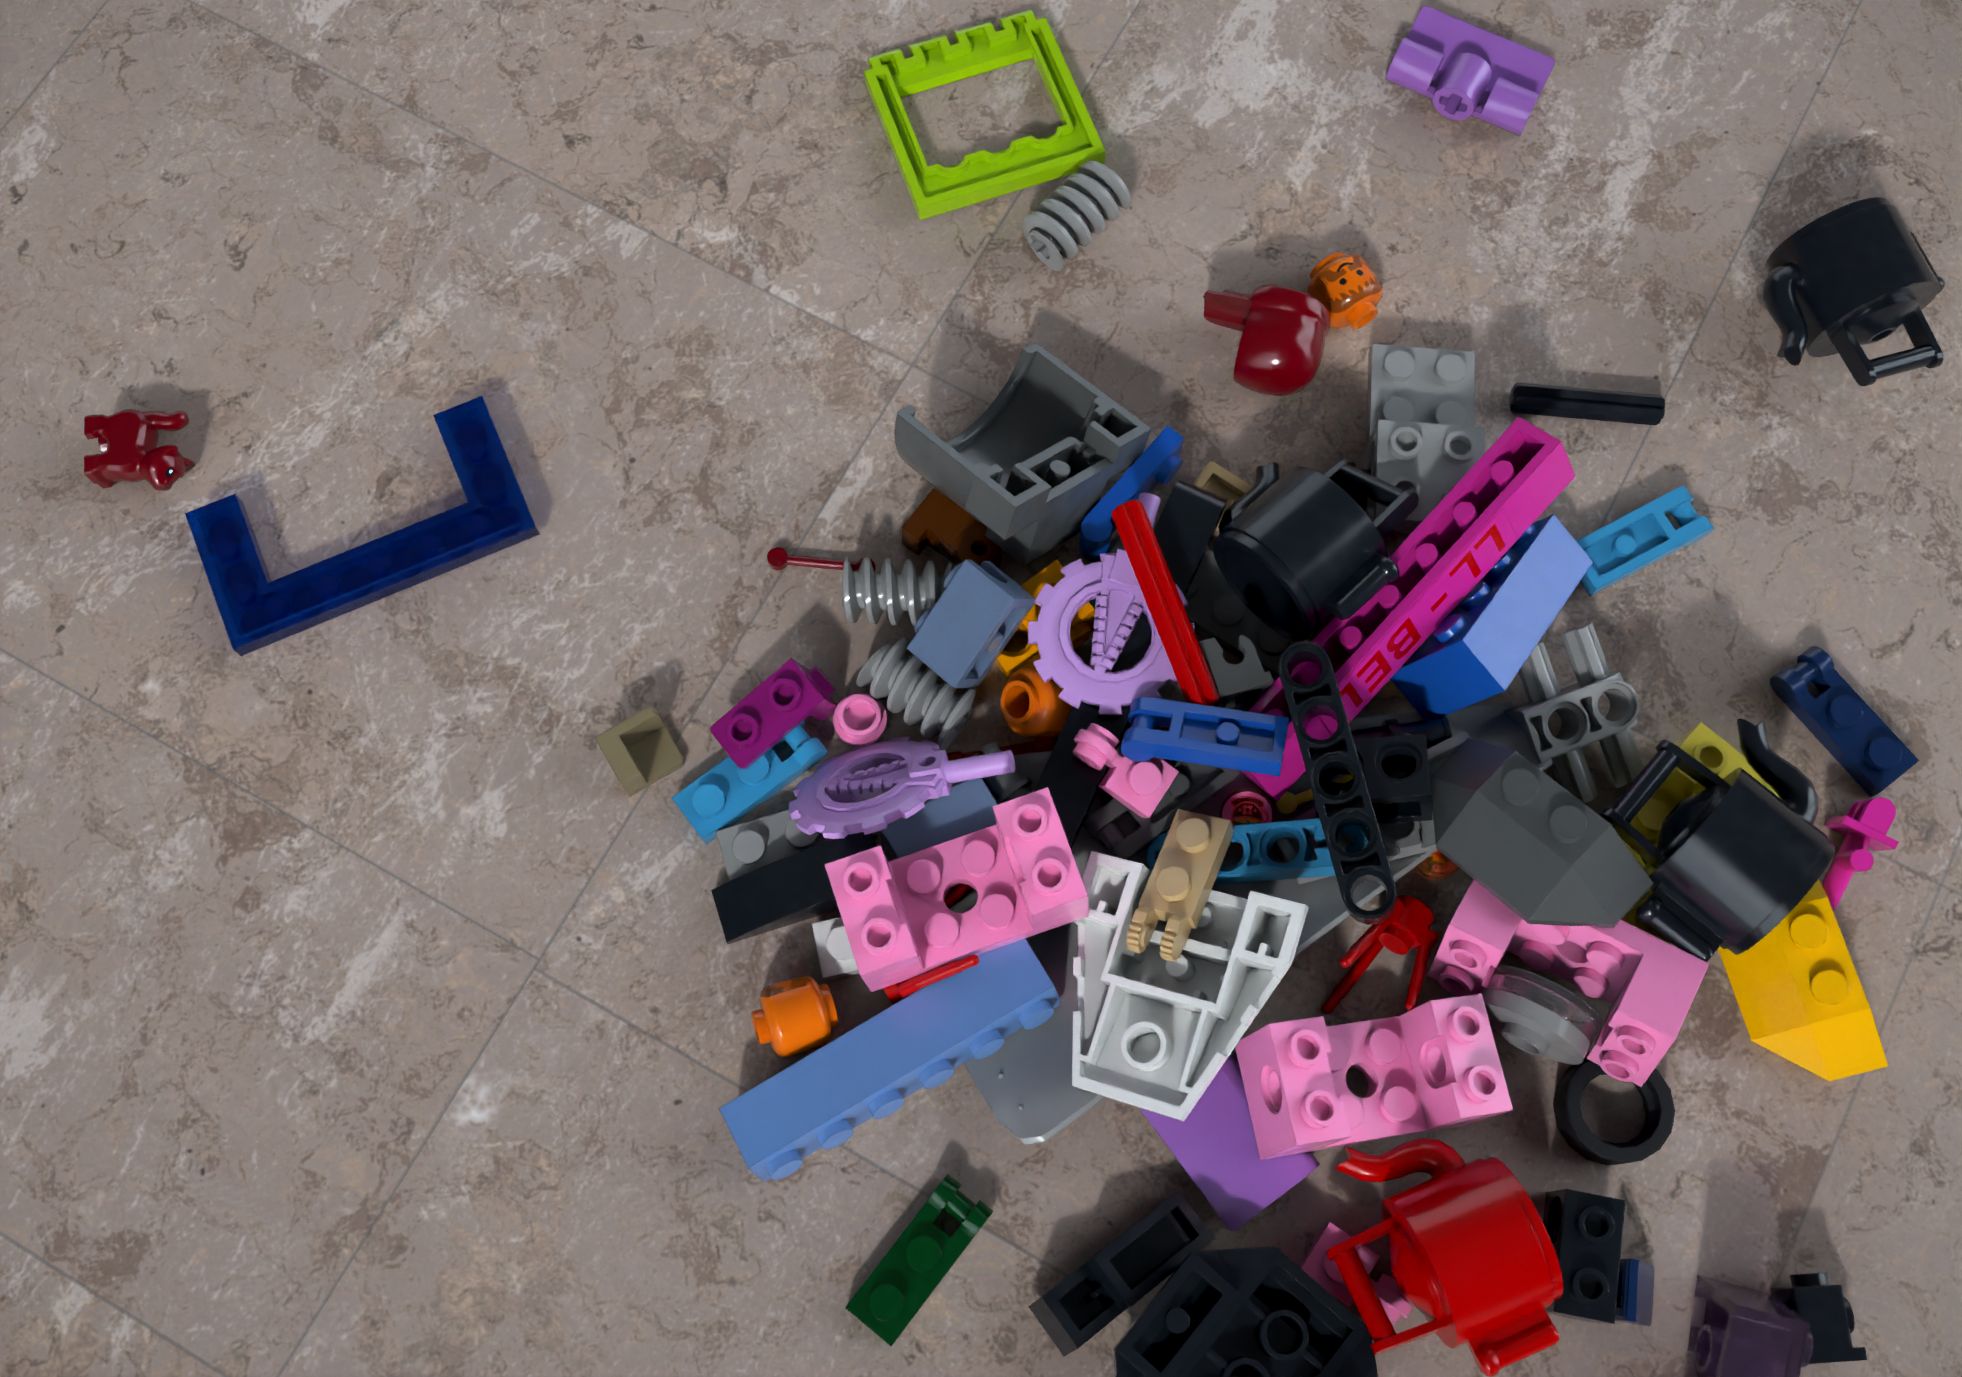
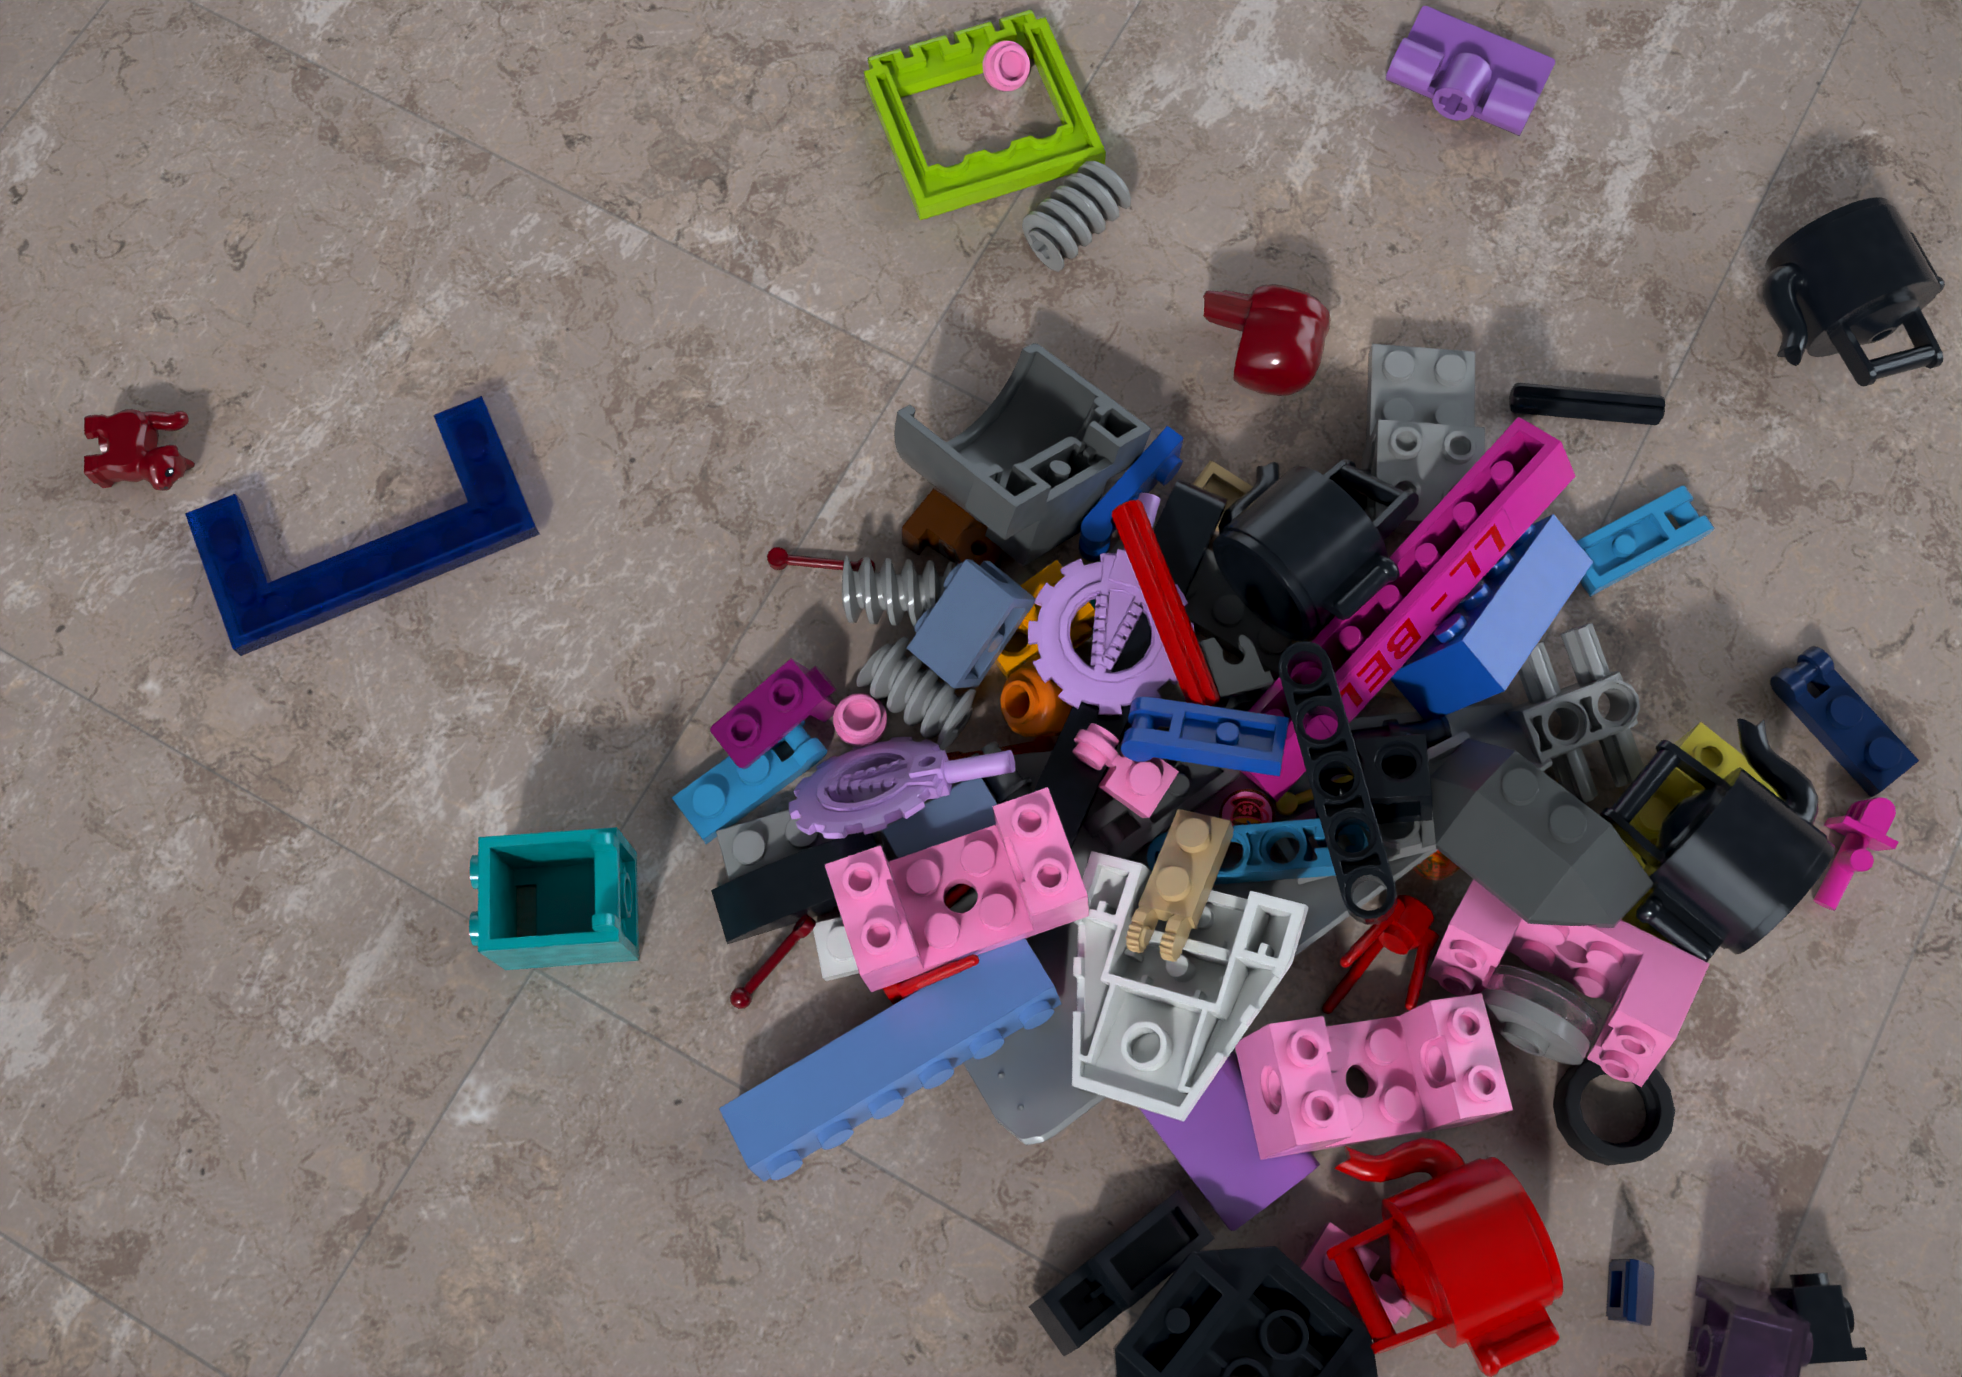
dark tan panel [594,706,685,797] -> none
orange head [751,975,839,1058] -> none
dark green plate [845,1174,993,1346] -> none
orange head [1307,252,1383,330] -> none
black brick [1543,1189,1626,1324] -> none
yellow wedge [1718,879,1888,1081] -> none
none -> teal container [469,827,639,970]
none -> dark red hinge [730,914,816,1009]
none -> bright pink plate [983,41,1030,91]

